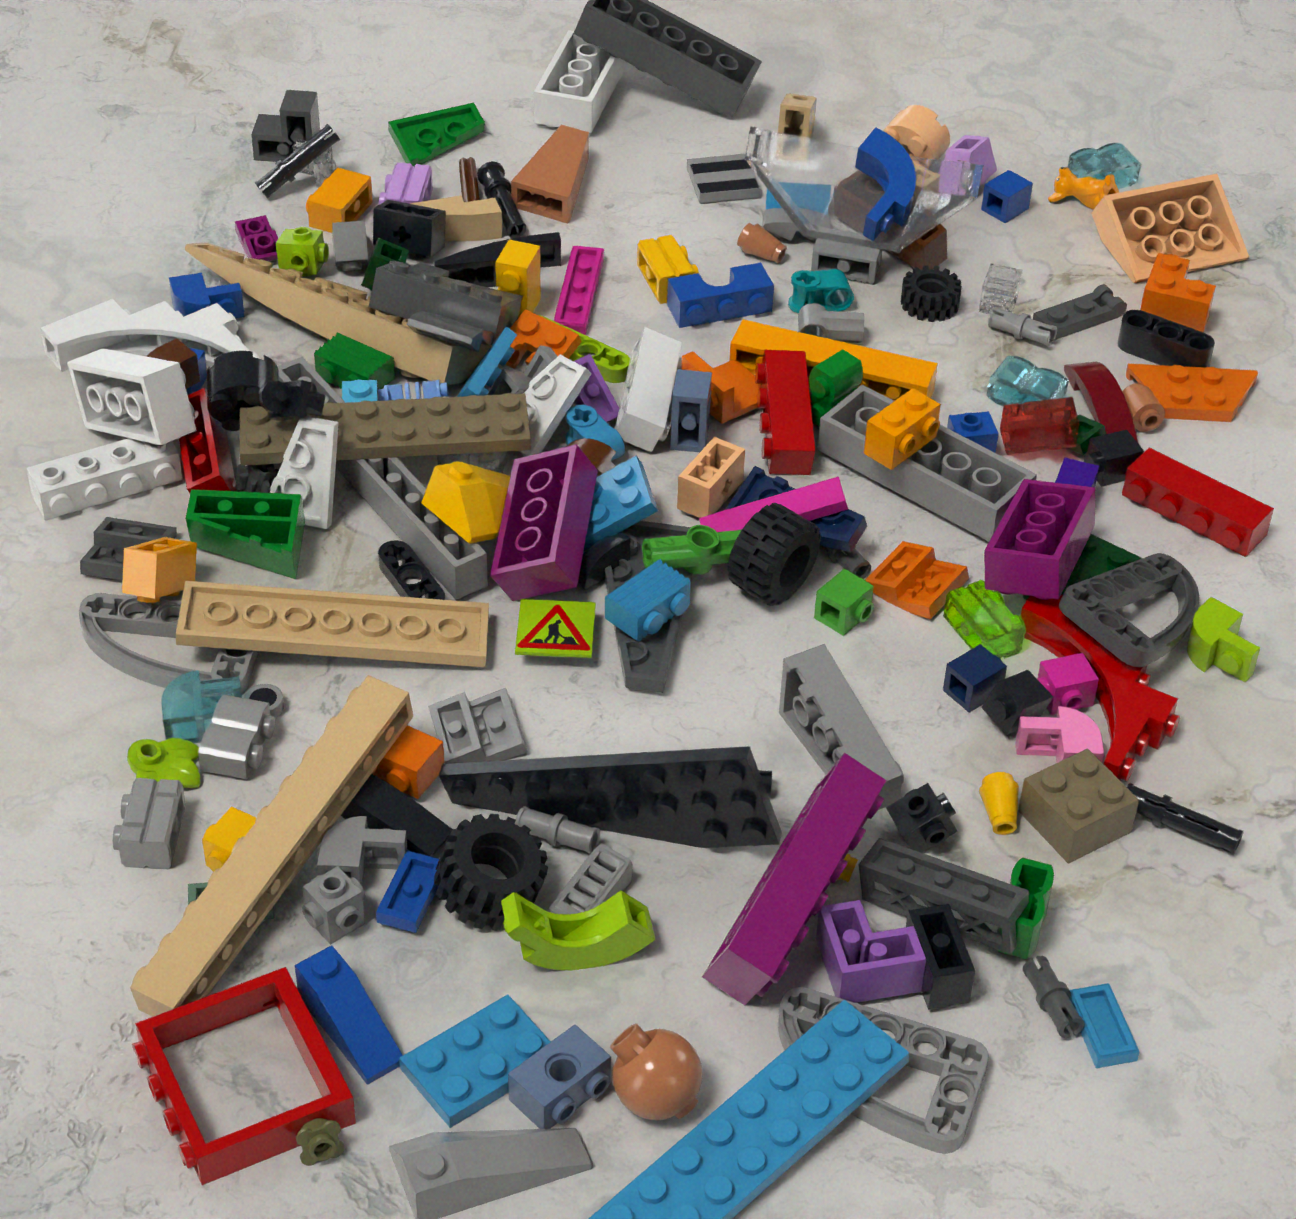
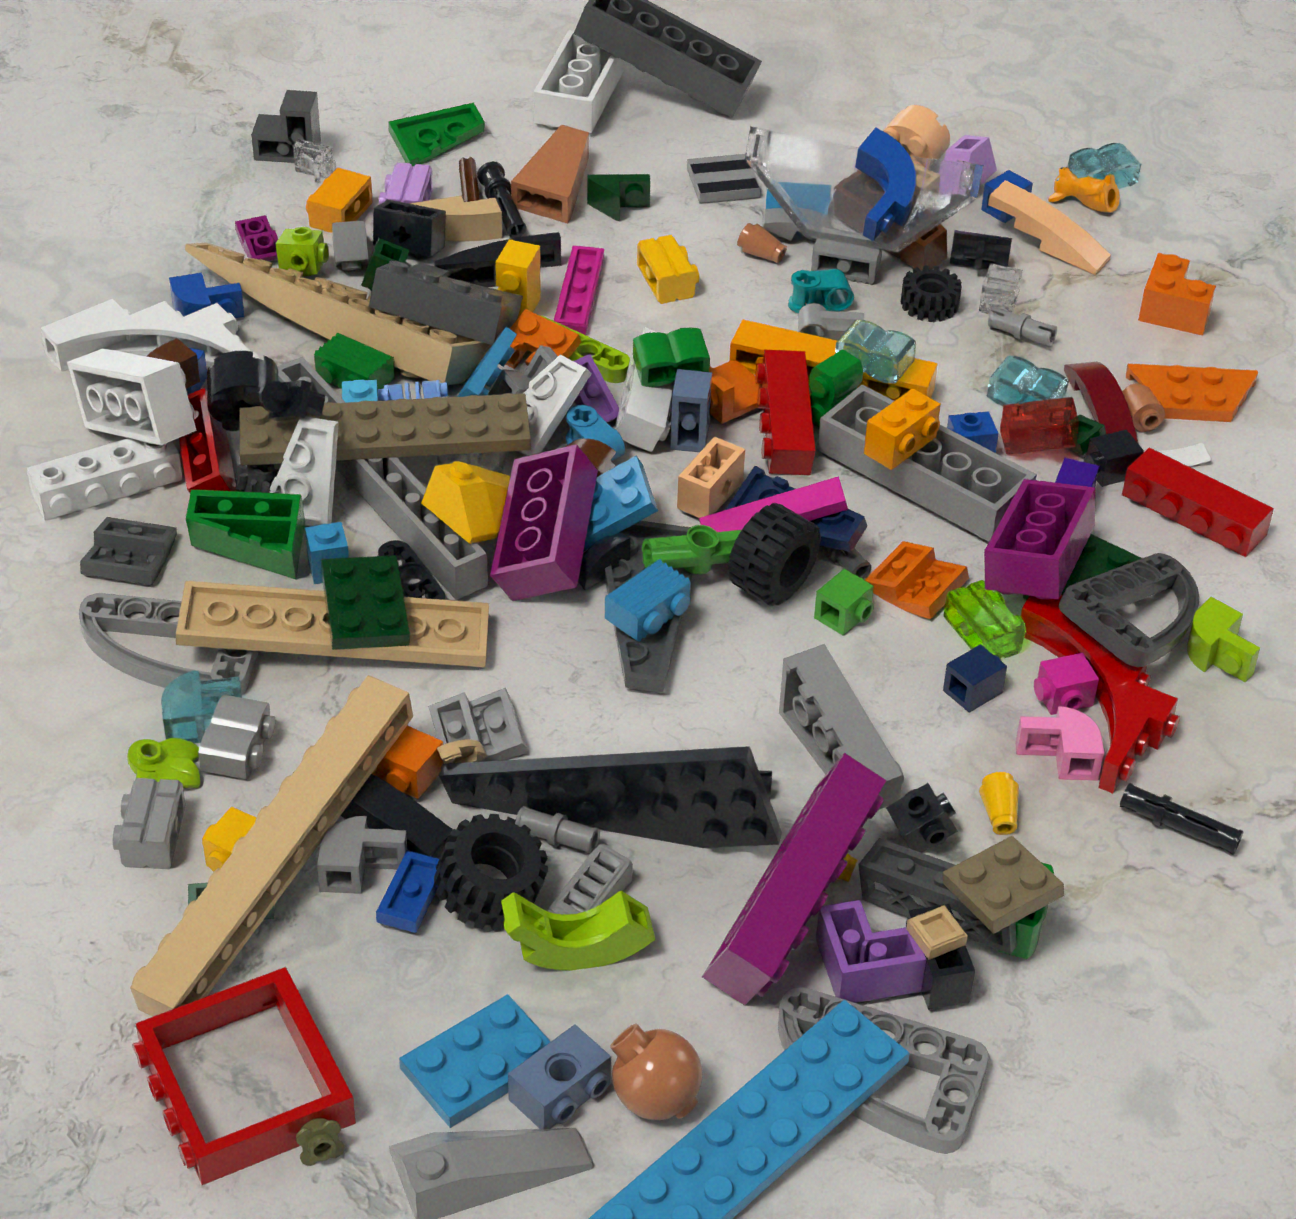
light orange brick [122,537,197,603] -> none
tile [244,684,284,718] -> none
black pin [255,124,340,199] -> none
blue slope [295,945,403,1085] -> none
light grey brick [302,866,366,944] -> none
dark grey slope [407,311,494,352] -> none
lime piece [515,599,596,658] -> none
blue arch [667,263,774,328] -> none
tan torso [775,93,817,163] -> none
black brick [981,670,1053,735] -> none
dark tan brick [1018,748,1139,864] -> none
dark grey pin [1023,956,1085,1038] -> none
dark grey plate [1033,284,1127,341] -> none
dark azure tile [1070,983,1140,1068] -> none
light nougat slope [1091,174,1249,283] -> none
black beam [1117,310,1215,368] -> none
none -> dark azure brick [305,522,349,584]
none -> dark green plate [321,555,410,650]
none -> tan tile [437,739,487,764]
none -> dark green slope [587,174,650,221]
none -> green brick [633,327,710,387]
none -> clear light blue brick [835,320,916,383]
none -> tan tile [906,905,968,960]
none -> dark tan plate [942,836,1064,934]
none -> black hips [950,230,1012,272]
none -> light nougat slope [988,180,1111,275]
none -> white sticker [1144,443,1211,466]

